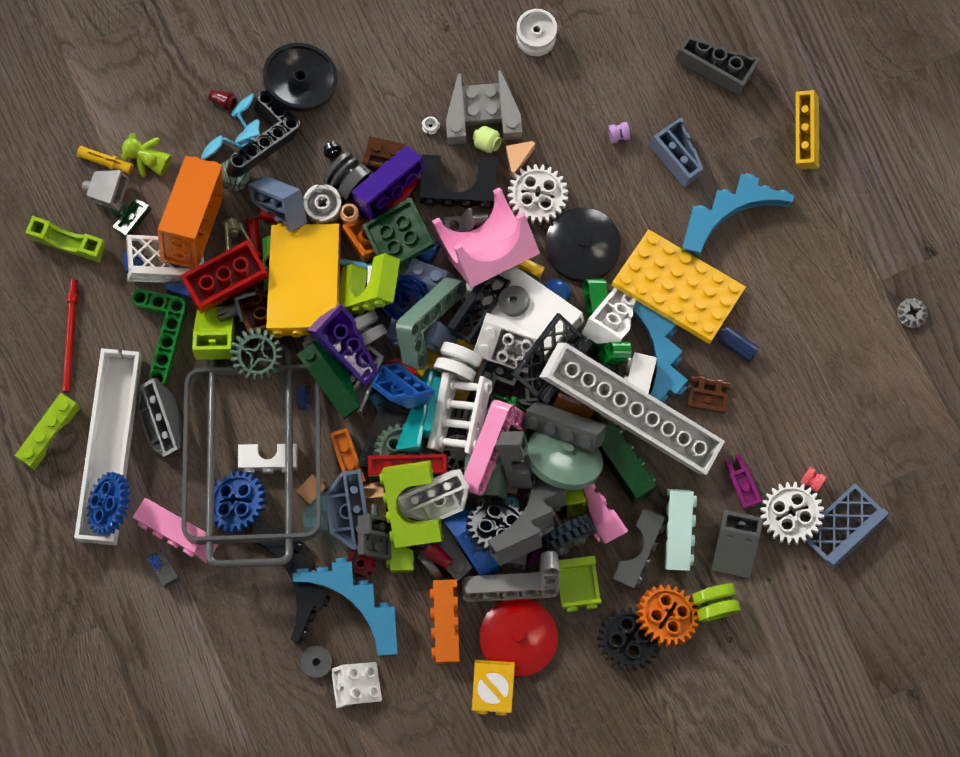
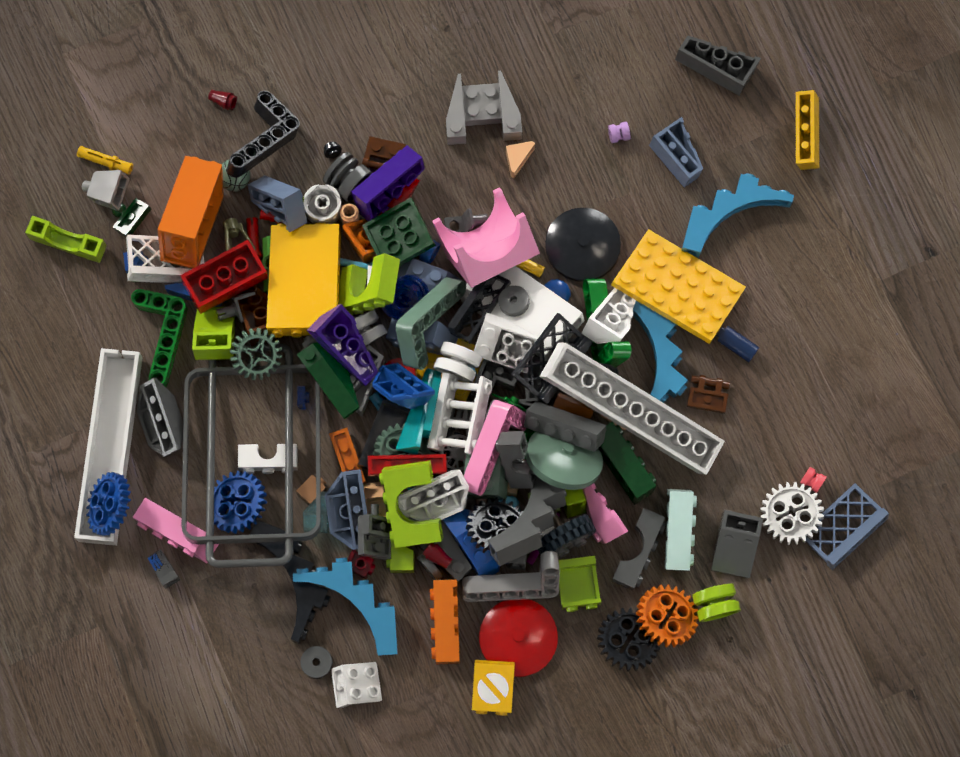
lime arch [14,393,80,471] -> none
red bar [62,279,79,392] -> none
lime piece [121,133,173,178] -> none
medium azure plant [201,93,260,160] -> none
black dish [262,43,338,112] -> none
black arch [420,154,497,209] -> none
white plate [422,116,440,134] -> none
yellowish green head [473,126,501,153] -> none
white gear [507,164,568,225] -> none
white wheel [516,9,557,56] -> none
white brick [624,352,657,393] -> none
magenta hinge [724,454,762,510] -> none
light grey gear [897,298,928,328] -> none

